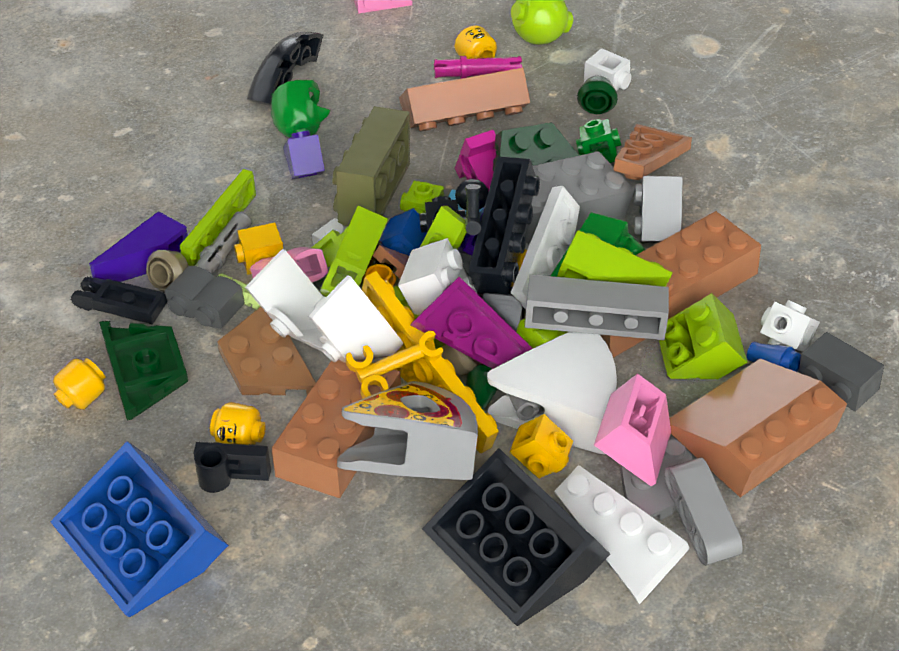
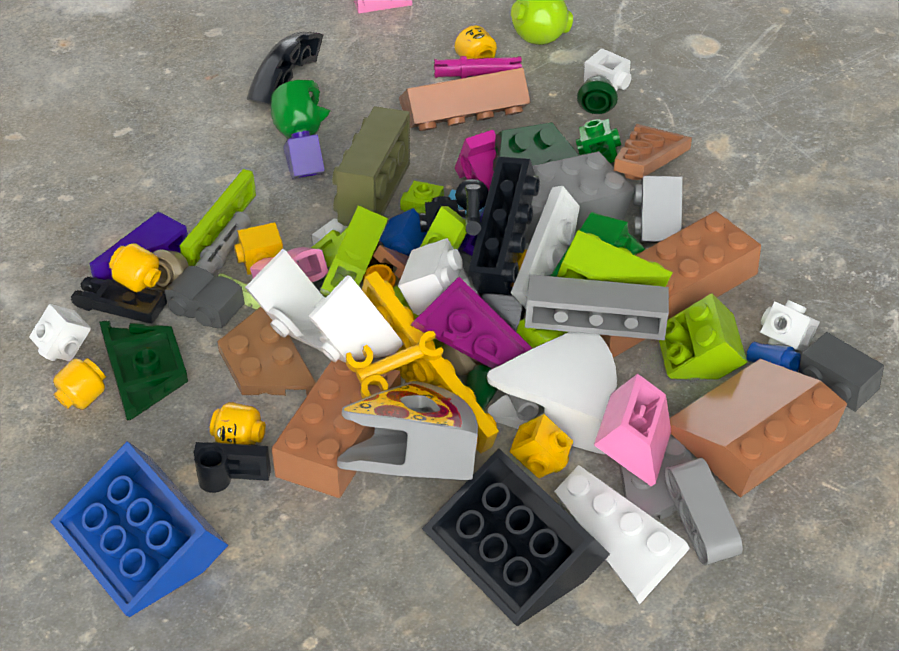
none -> white brick [29,304,91,361]
none -> yellow head [109,243,161,292]

